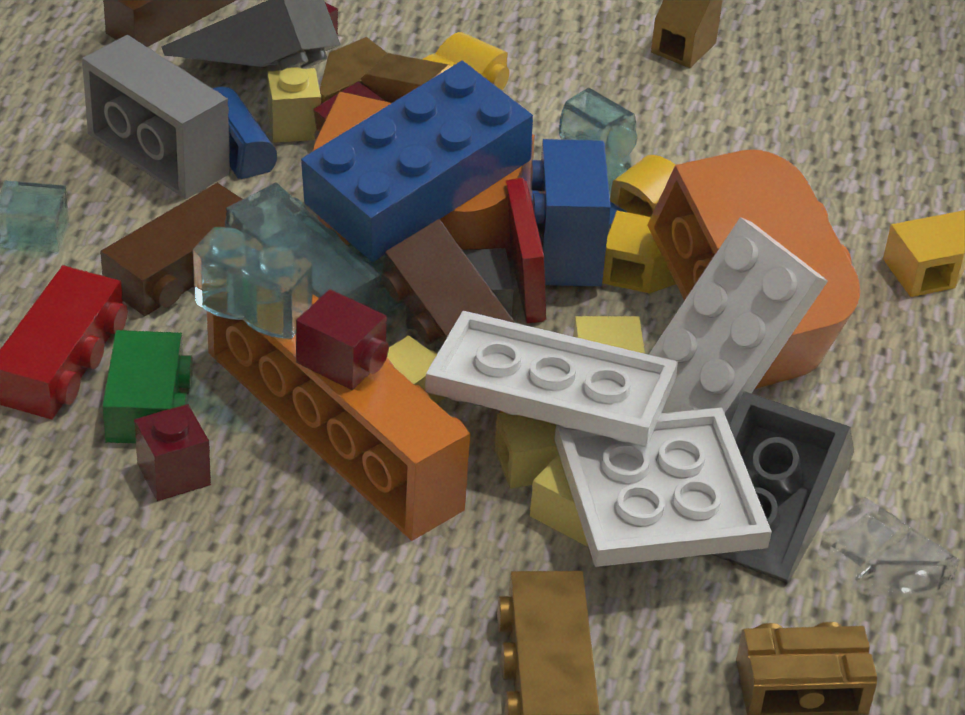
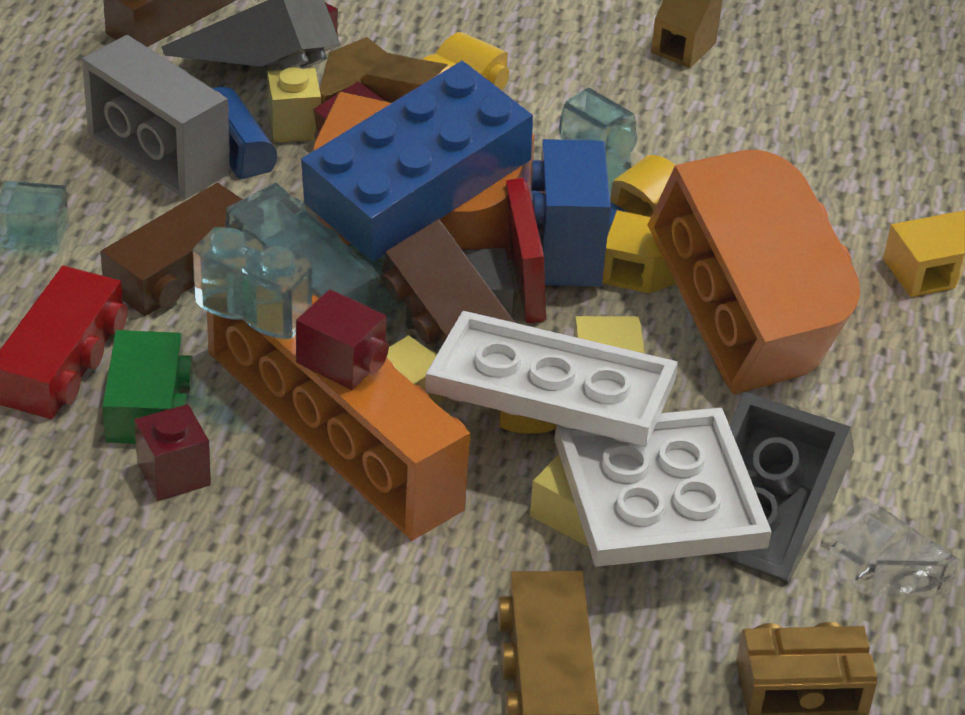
light yellow brick [494,413,559,489] -> none
white plate [649,217,828,425] -> none

